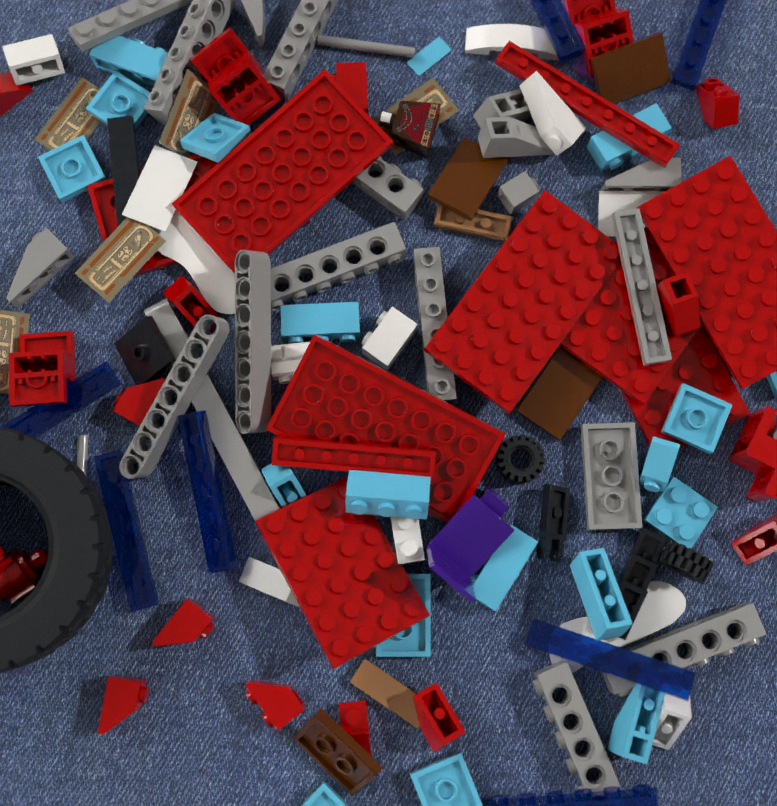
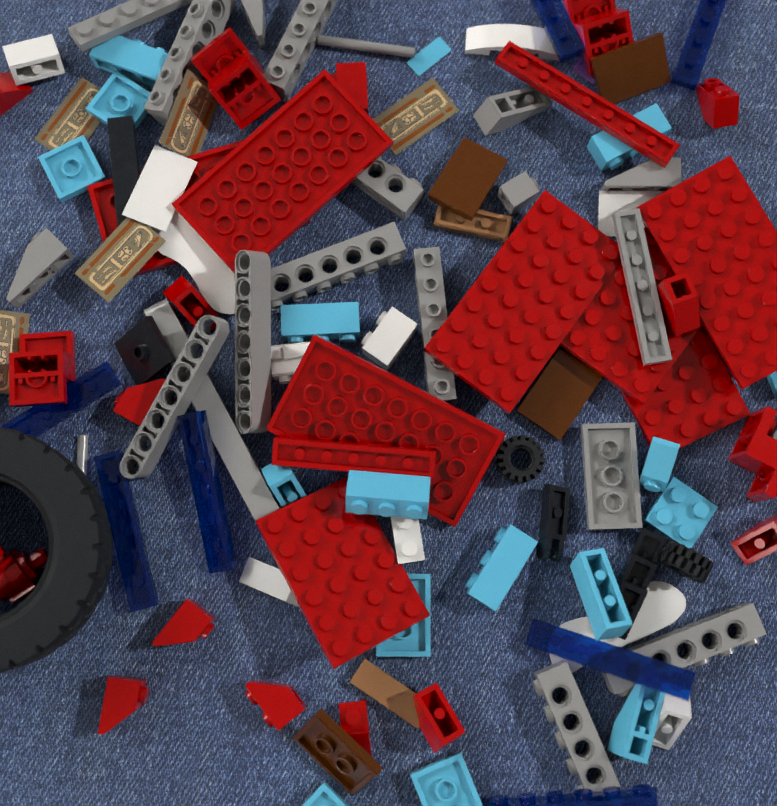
medium azure plate [180,113,251,163] -> none
torso [379,101,441,158] -> none
dark purple piece [426,485,515,602] -> none
light grey slope [478,117,554,158] -> none
white slope [520,71,586,155] -> none
medium azure plate [661,383,732,454] -> none

